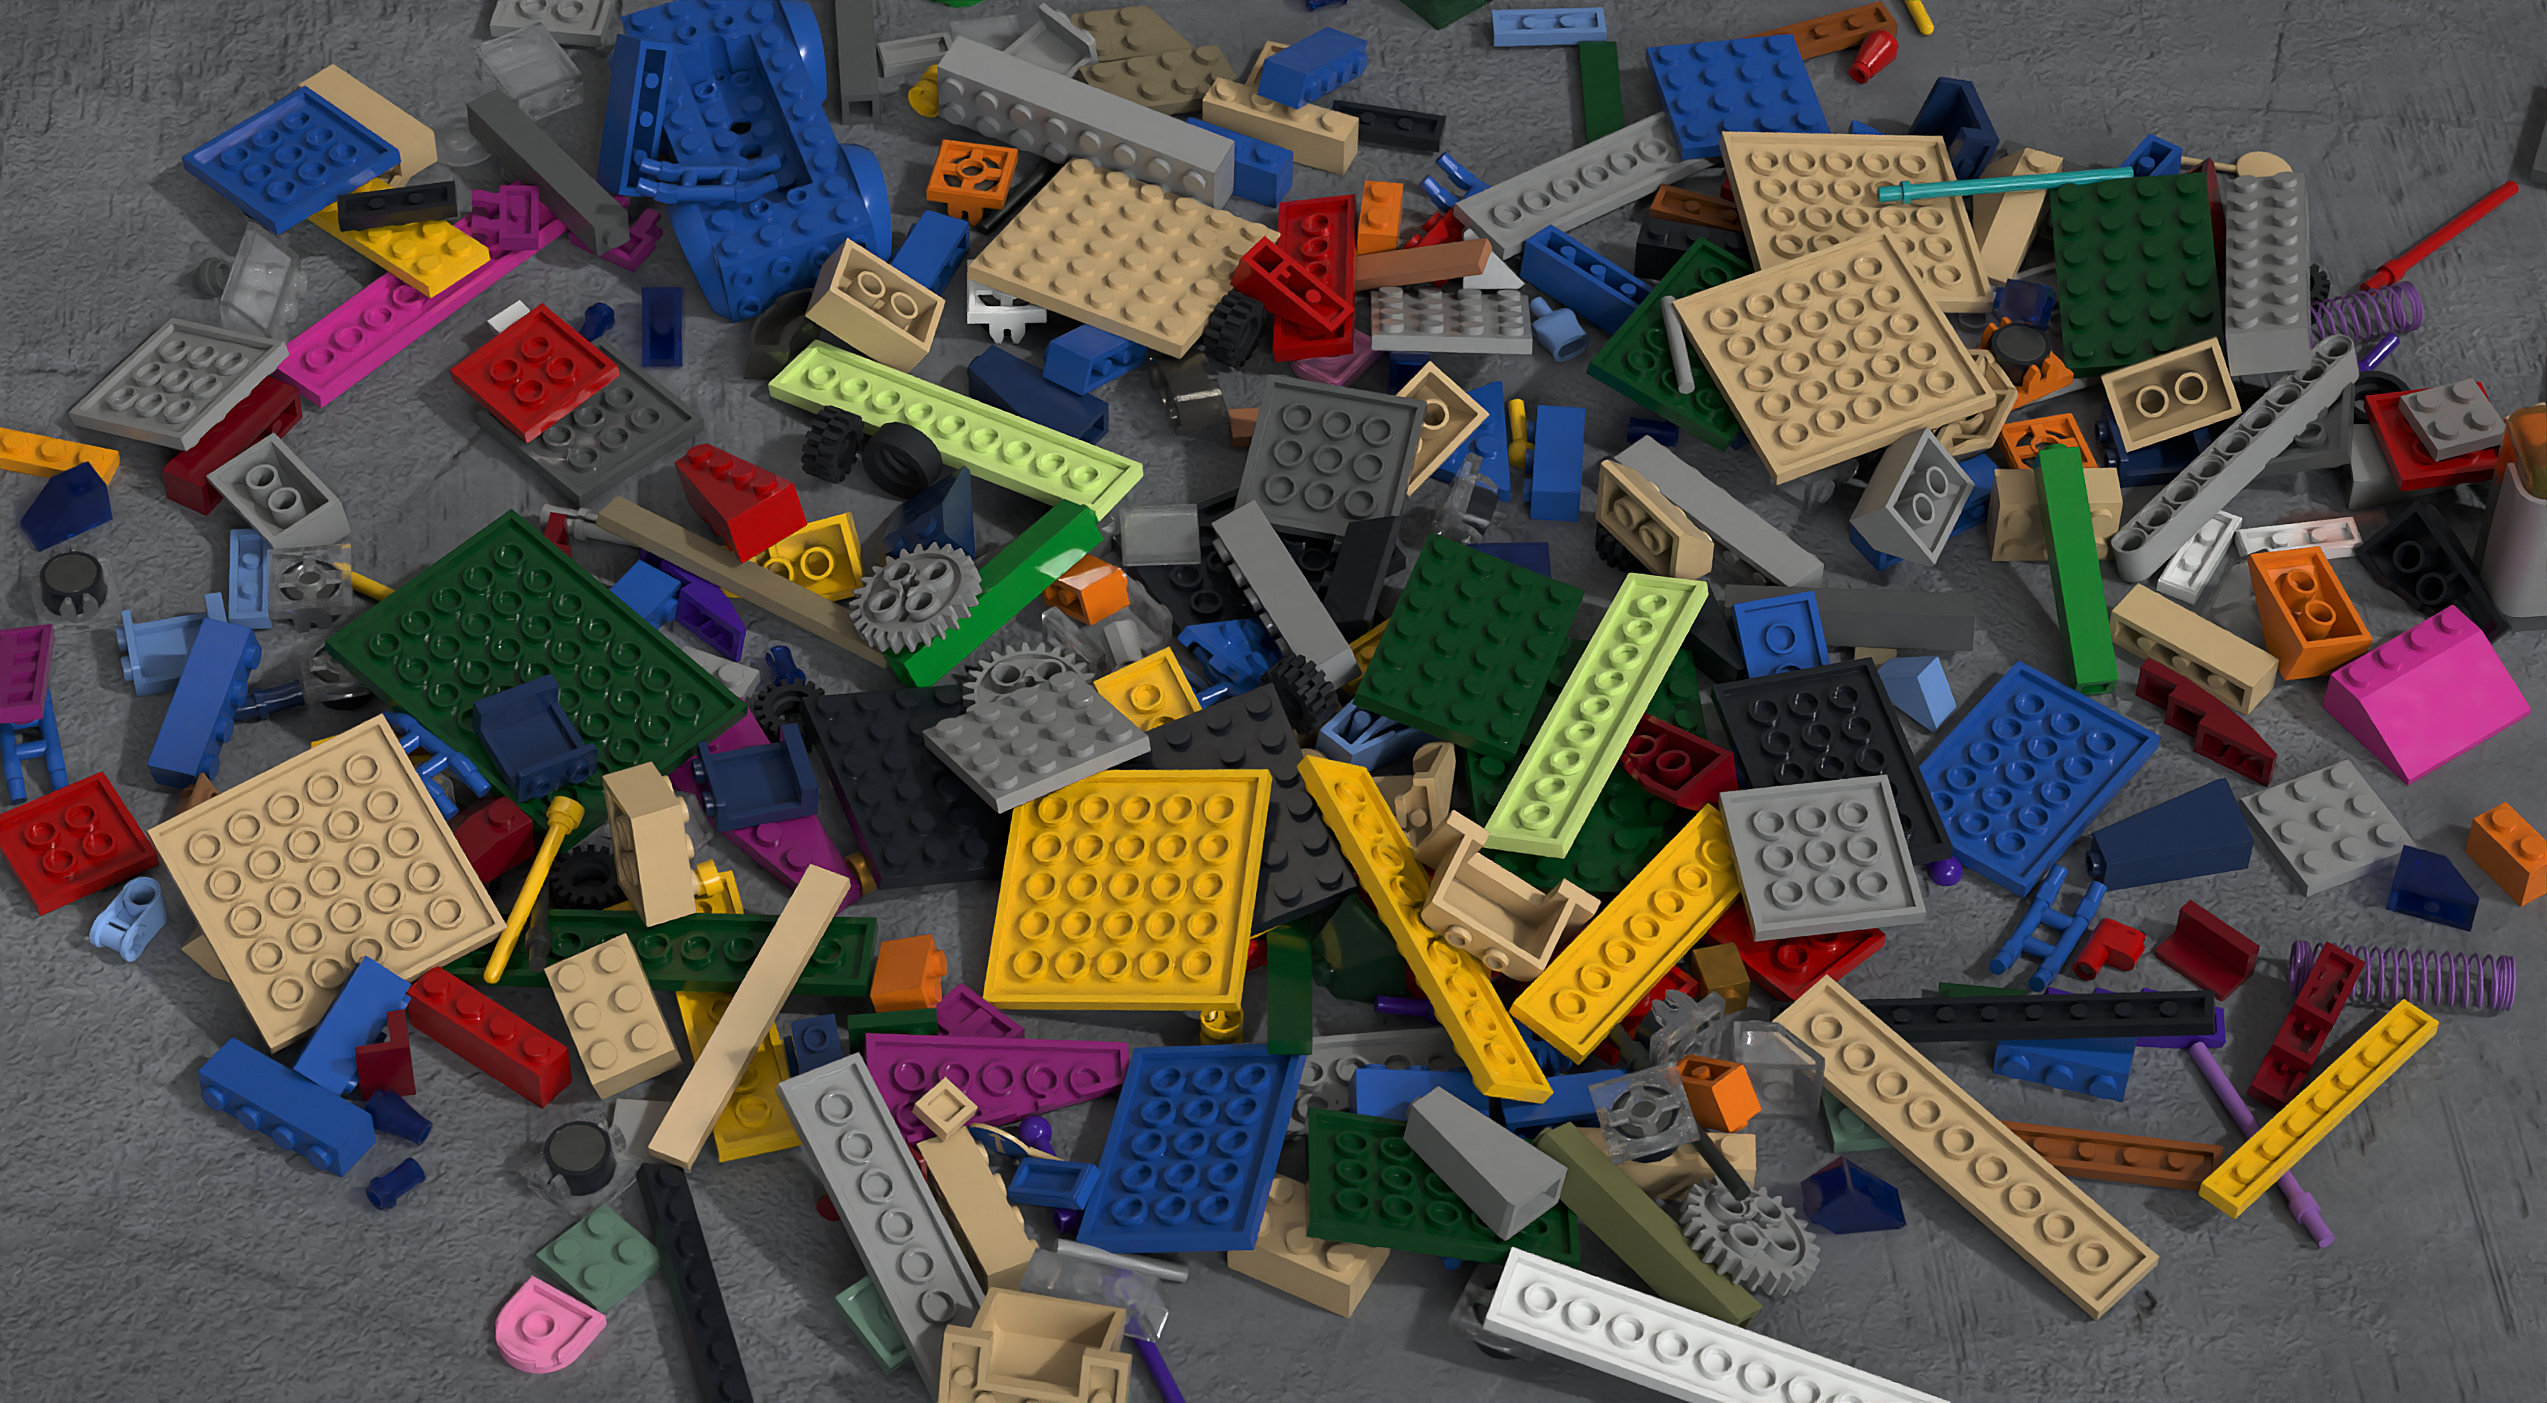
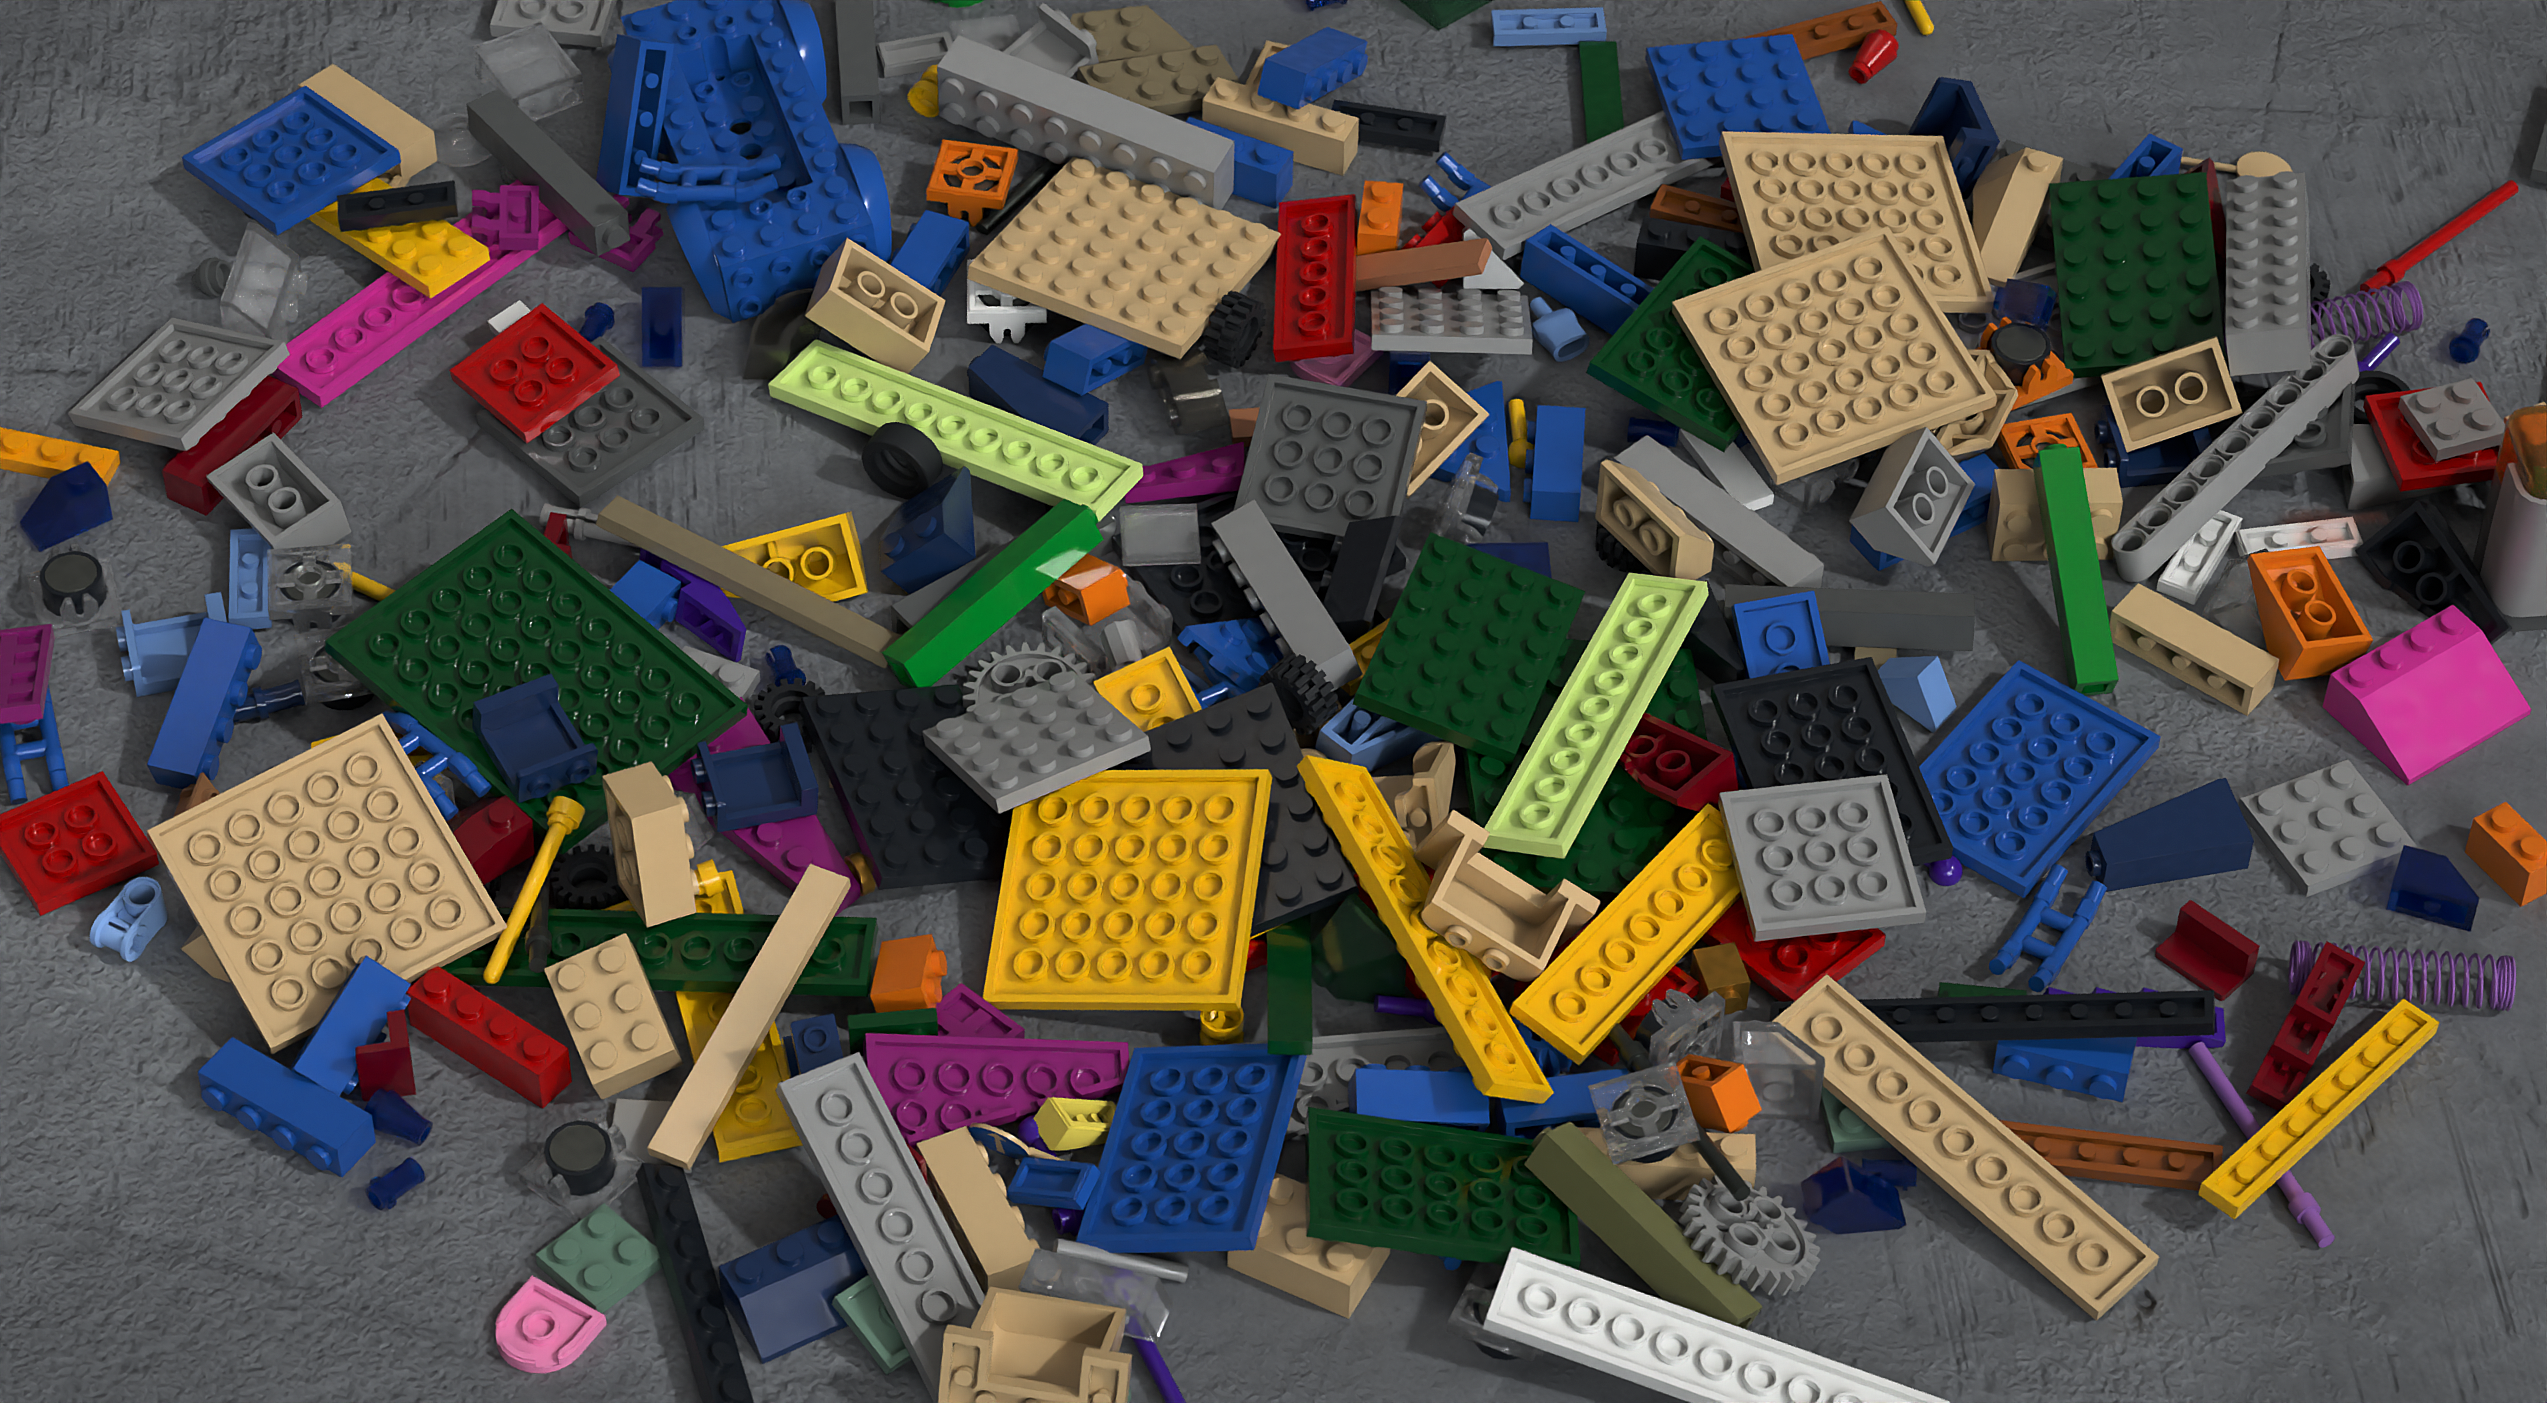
red wedge [674,443,808,564] -> none
black tyre [801,405,864,484] -> none
light grey gear [849,542,982,654] -> none
tan plate [912,1077,978,1142] -> none
red slope [1230,236,1355,336] -> none
light grey slope [1403,1086,1568,1241] -> none
light grey bar [1660,296,1695,394] -> none
teal bar [1877,166,2134,205] -> none
red piece [2073,918,2146,981] -> none
dark red slope [2135,657,2277,787] -> none
none -> dark blue slope [718,1214,869,1364]
none -> light yellow slope [1033,1097,1117,1151]
none -> magenta wing [1125,442,1246,504]
none -> white tile [1679,428,1774,511]
none -> clear blue pin [1861,1155,1917,1191]
none -> clear blue pin [2449,318,2490,364]

